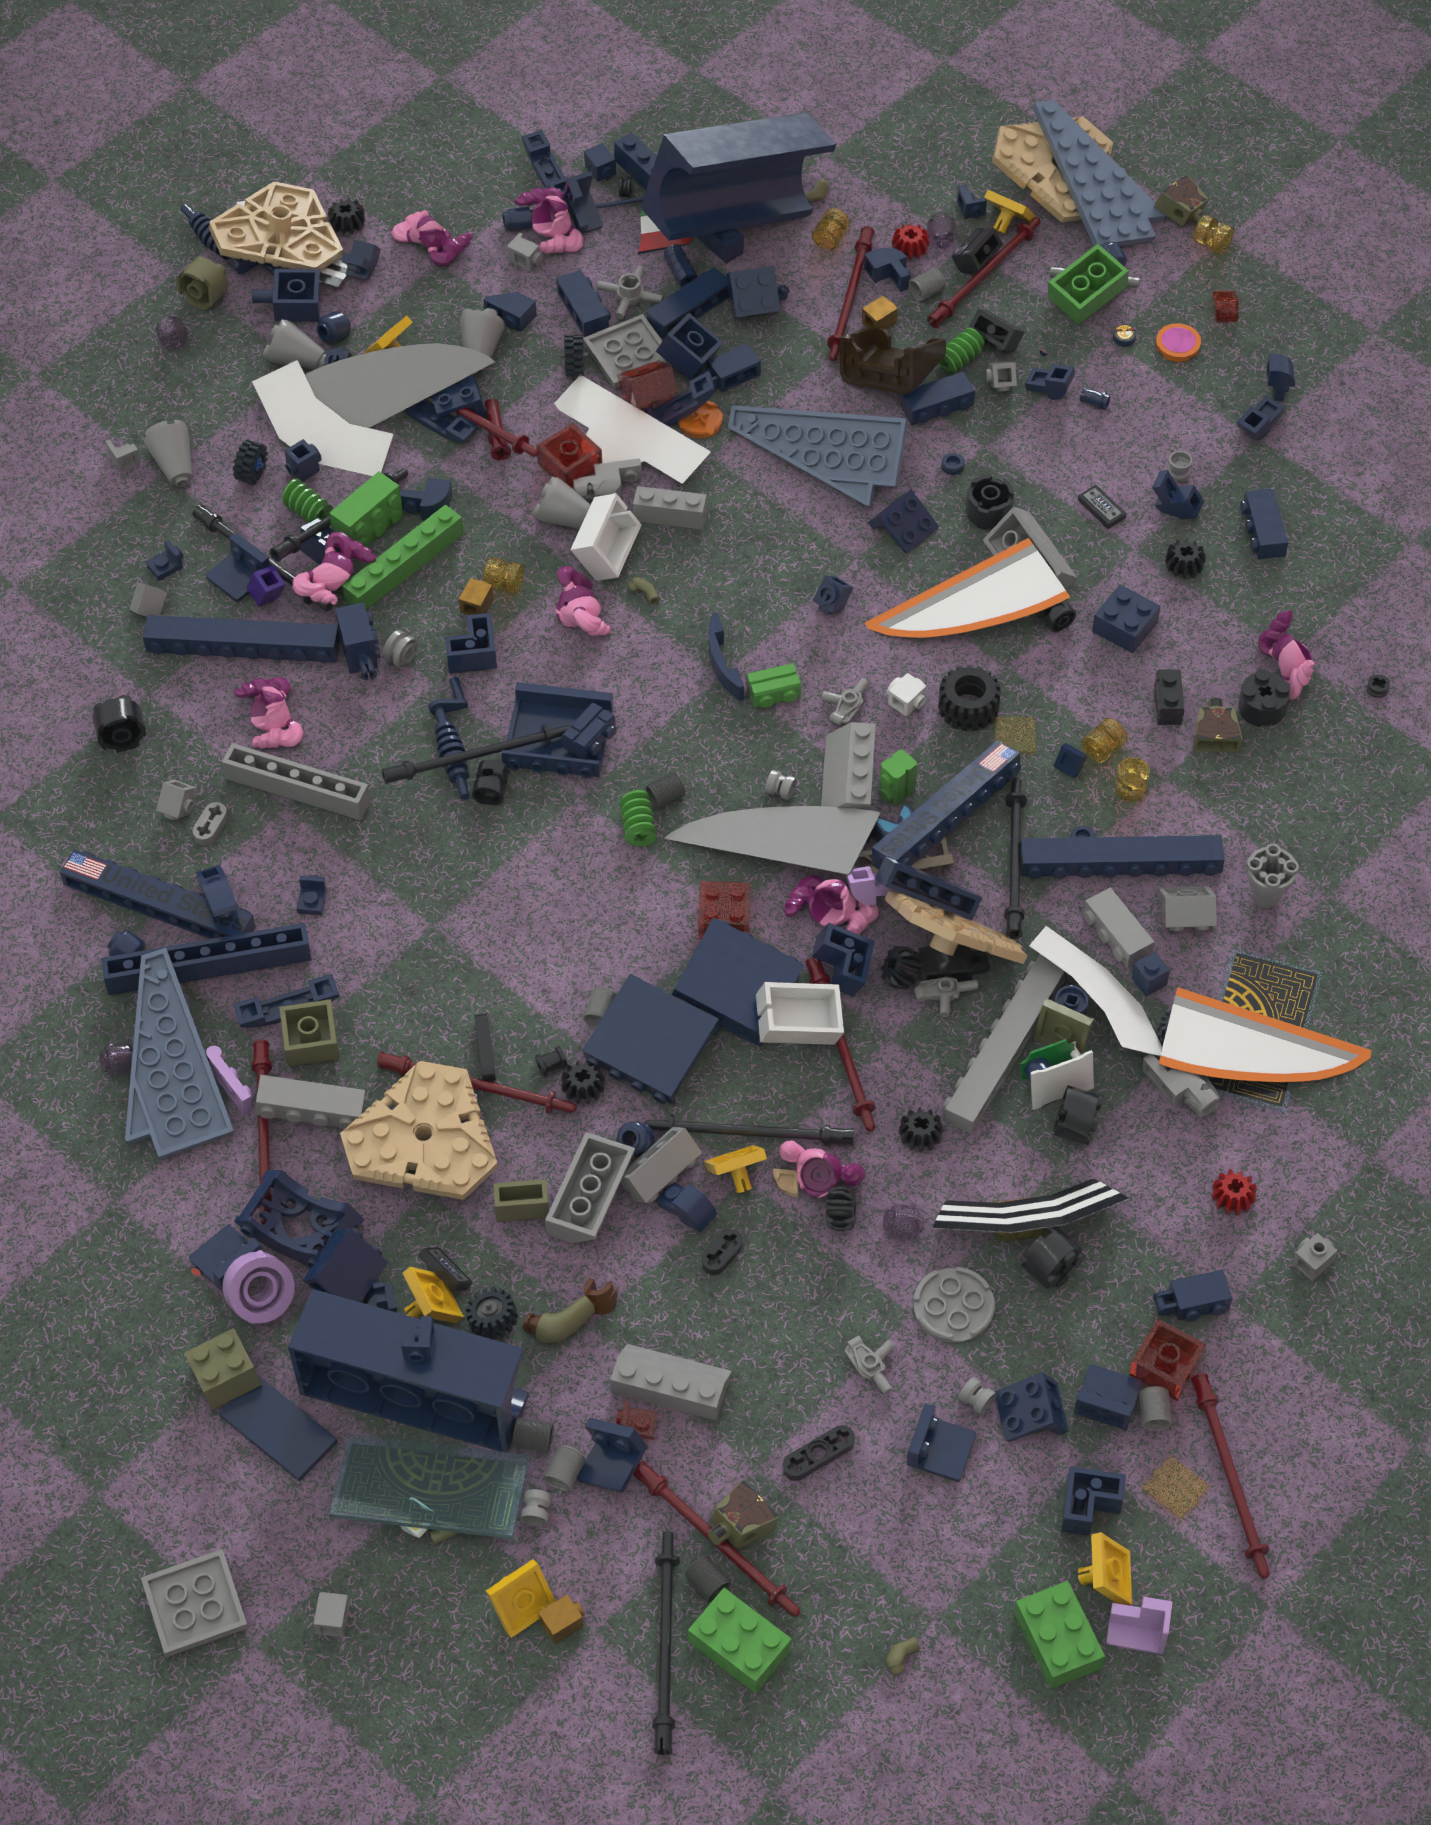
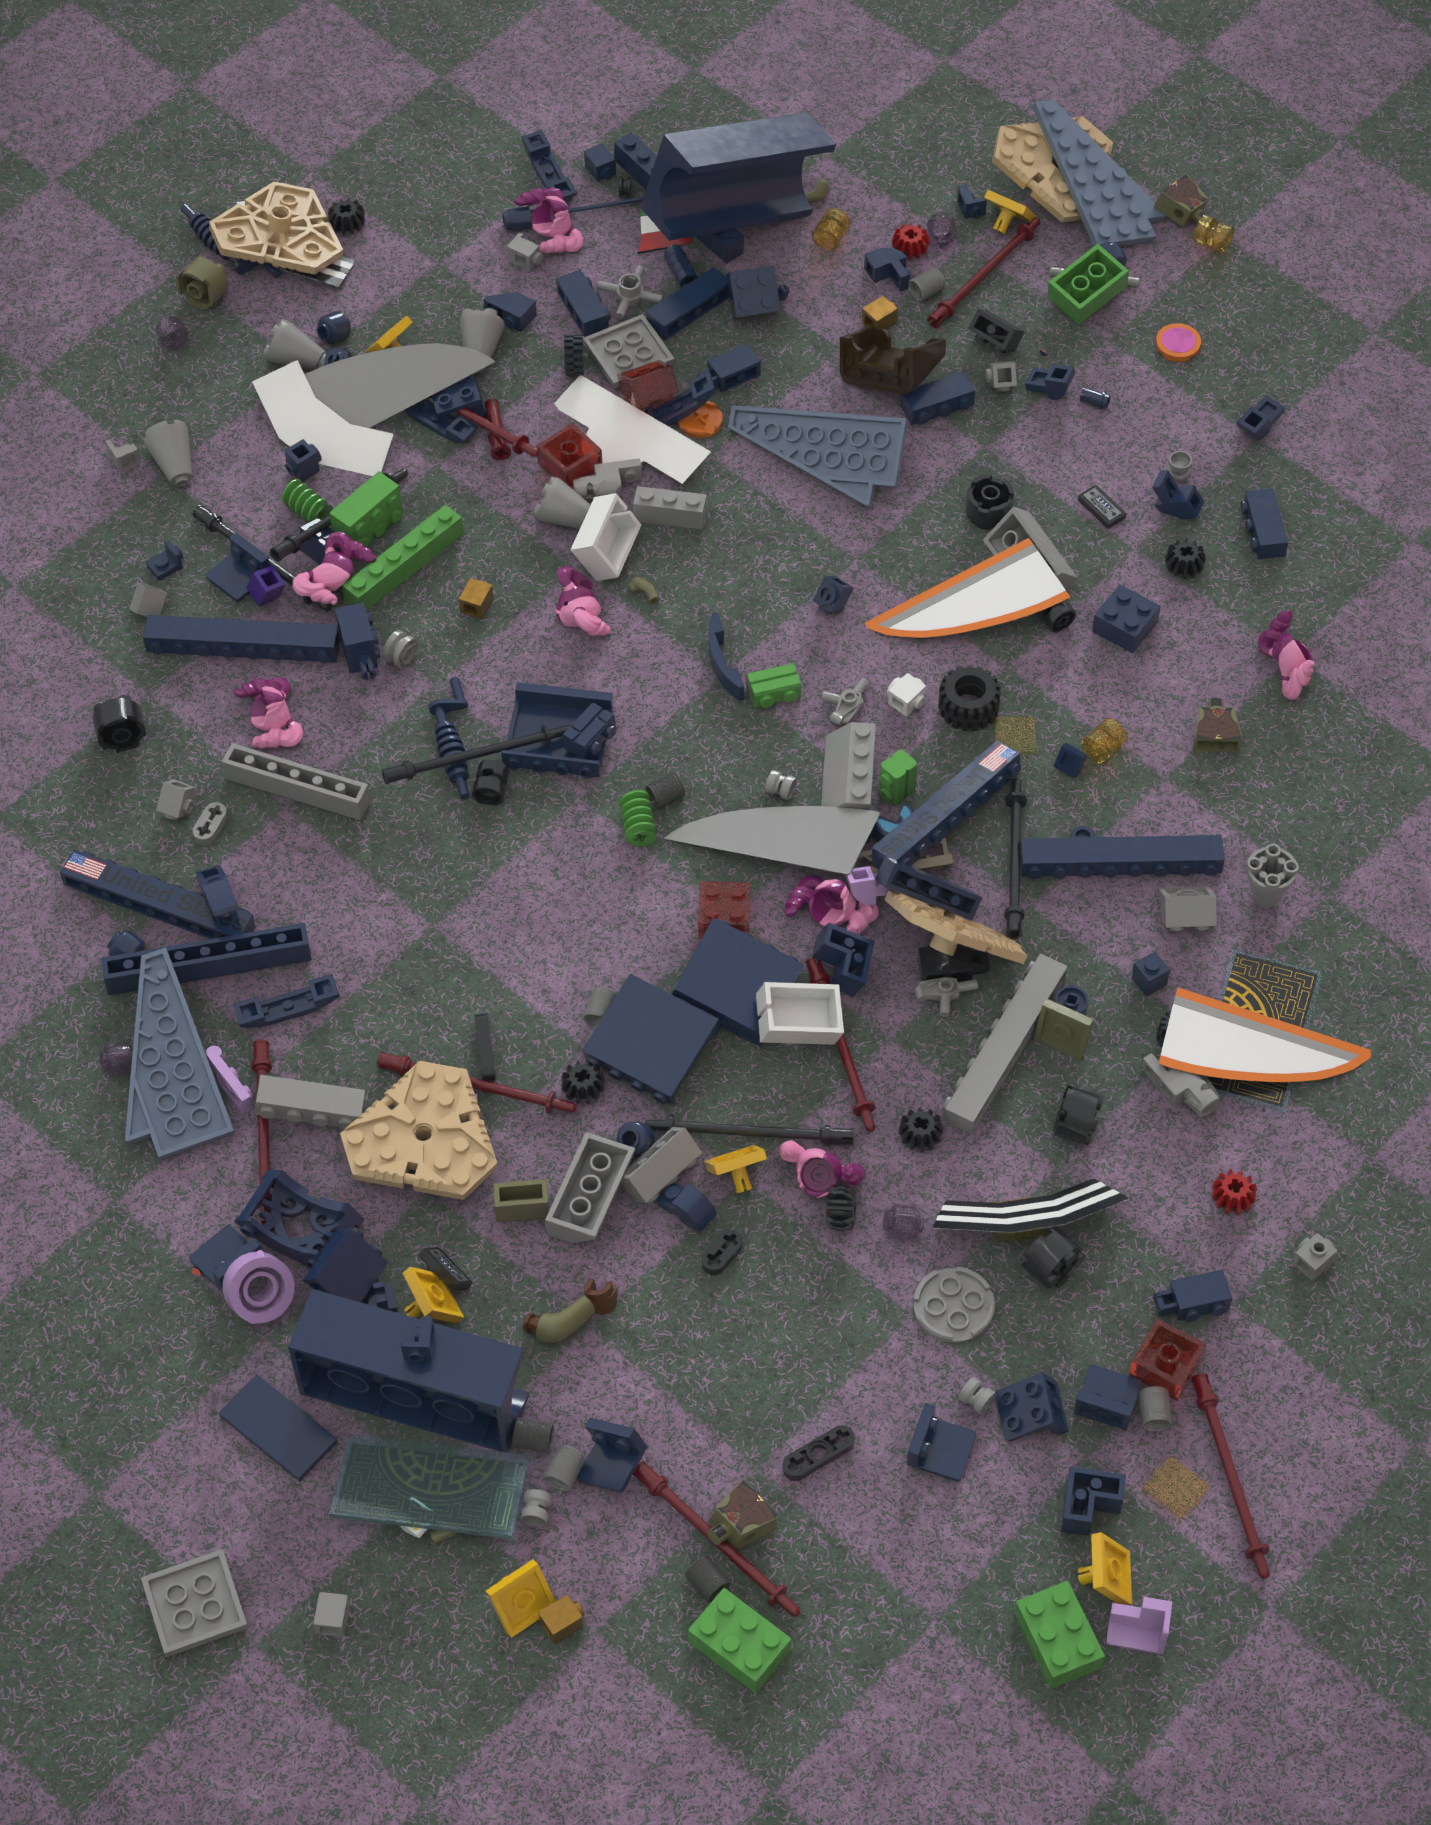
olive brick [184,1328,262,1410] -> none
black wheel [233,439,268,485] -> none
dark blue brick [252,269,322,321] -> none
olive brick [279,999,340,1067] -> none
dark blue bracket [296,875,327,916] -> none
dark blue brick [341,240,381,280] -> none
magenta hair [391,210,473,267] -> none
dark blue brick [400,478,453,520] -> none
dark blue brick [445,613,497,674] -> none
black wheel [465,1287,518,1340] -> none
clear yellow wheel [483,556,525,594] -> none
black bush [535,1046,568,1077] -> none
dark blue panel [564,171,603,234] -> none
light grey slope [610,1344,732,1421] -> none
clear red bracket [616,1401,658,1440] -> none
black bar [652,1531,680,1755] -> none
dark blue brick [656,313,724,381] -> none
tan tile [773,1169,799,1197] -> none
dark red bar [827,226,875,361] -> none
light grey piece [844,1336,895,1395] -> none
dark blue bracket [868,489,939,553] -> none
black gear [880,945,922,990] -> none
olive arm [886,1637,920,1675] -> none
bright green piece [939,328,984,375] -> none
dark blue tile [941,453,965,475] -> none
black brick [952,227,1003,273] -> none
white piece [1020,1039,1094,1110] -> none
white sticker [1029,926,1162,1056] -> none
light grey brick [1083,887,1154,968] -> none
tile [1113,325,1136,347] -> none
clear yellow wheel [1115,757,1150,802] -> none
black brick [1154,669,1184,725] -> none
clear red bracket [1212,291,1239,323] -> none
black brick [1238,669,1290,727] -> none
dark blue brick [1266,354,1295,401] -> none
black bush [1367,674,1390,698] -> none

